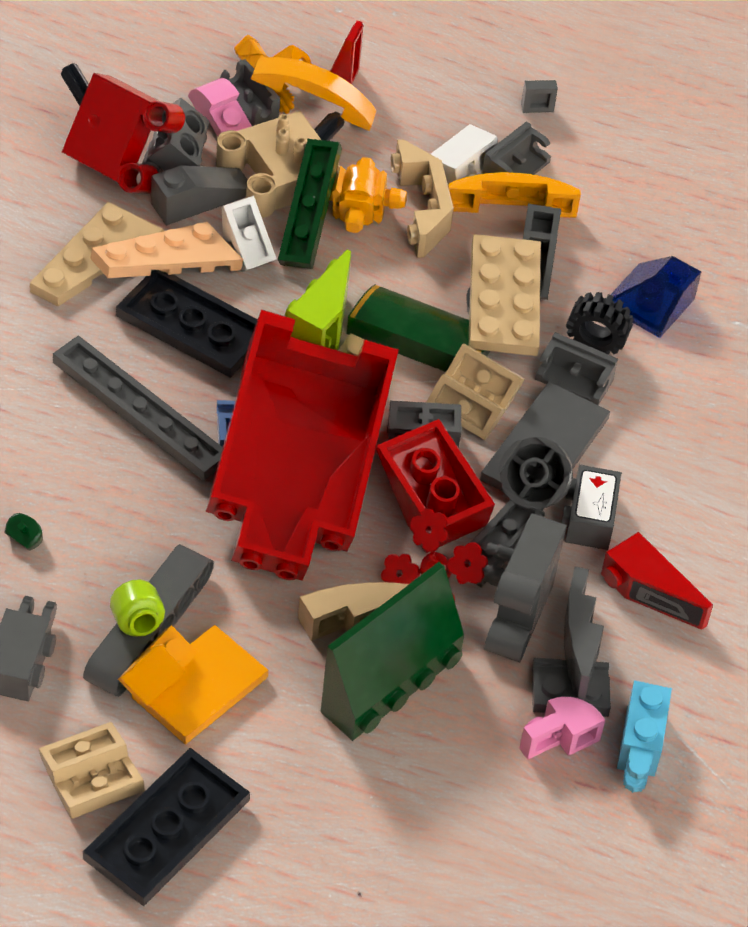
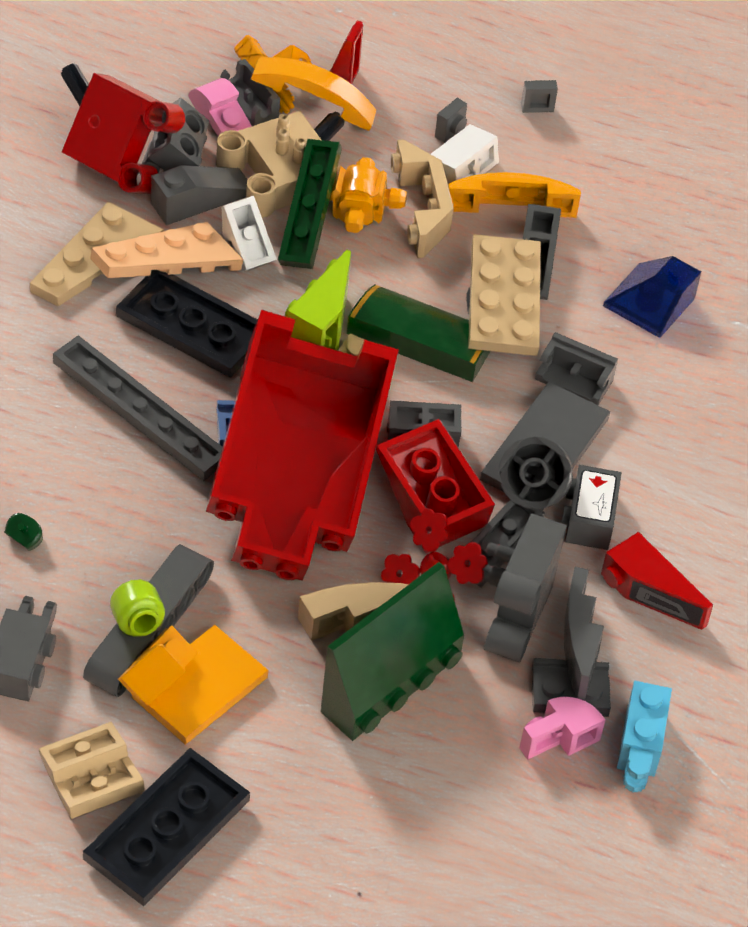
tan slope [426,344,525,440] -> none
dark grey hinge [482,121,551,175] -> none
black tyre [566,292,633,355] -> none
none -> dark grey plate [435,97,467,143]

